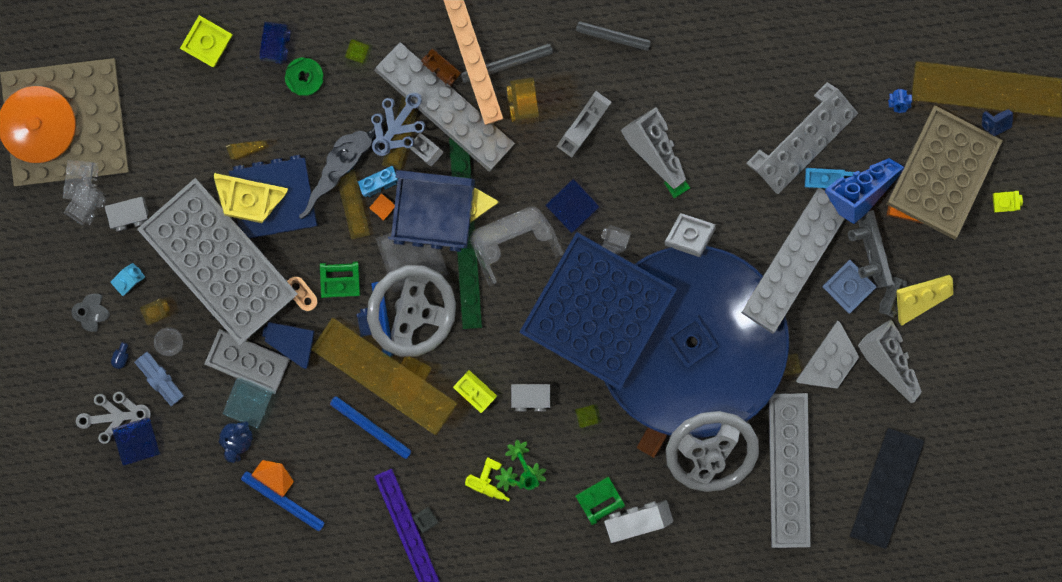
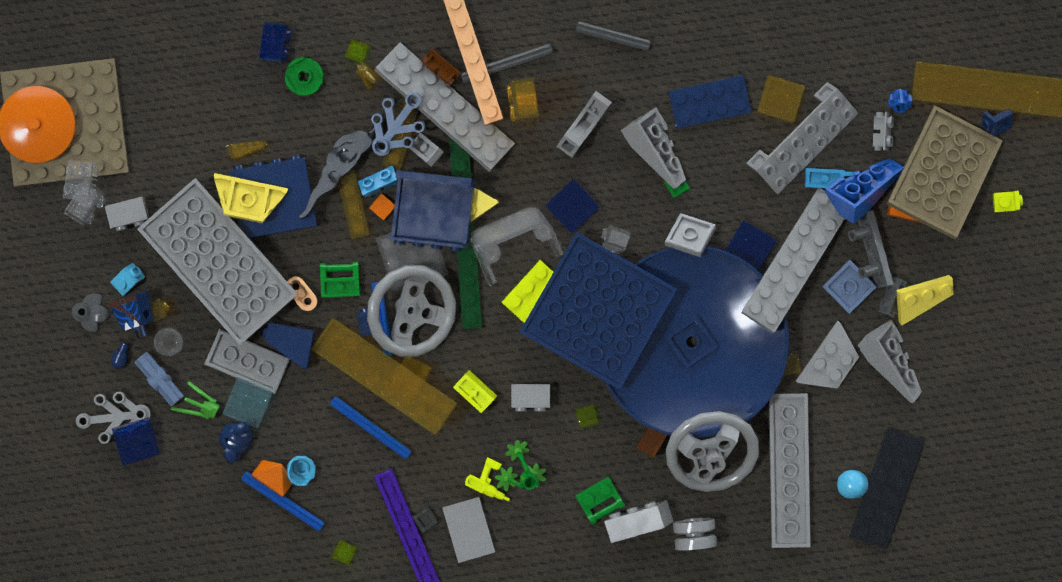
neon yellow plate [180,15,233,68] -> none
none -> dark blue torso [109,290,154,338]
none -> bright green plant [171,382,220,419]
none -> medium azure hair [286,456,316,486]
none -> clear neon green tile [332,540,357,565]
none -> clear yellow piece [355,63,381,90]
none -> light grey tile [442,497,495,563]
none -> neon yellow plate [502,260,553,323]
none -> dark blue plate [668,75,751,129]
none -> light grey wheel [673,518,717,550]
none -> clear blue plate [725,220,776,271]
none -> clear yellow plate [757,75,805,123]
none -> medium azure hair [837,470,869,499]
none -> light grey hinge [872,112,894,152]

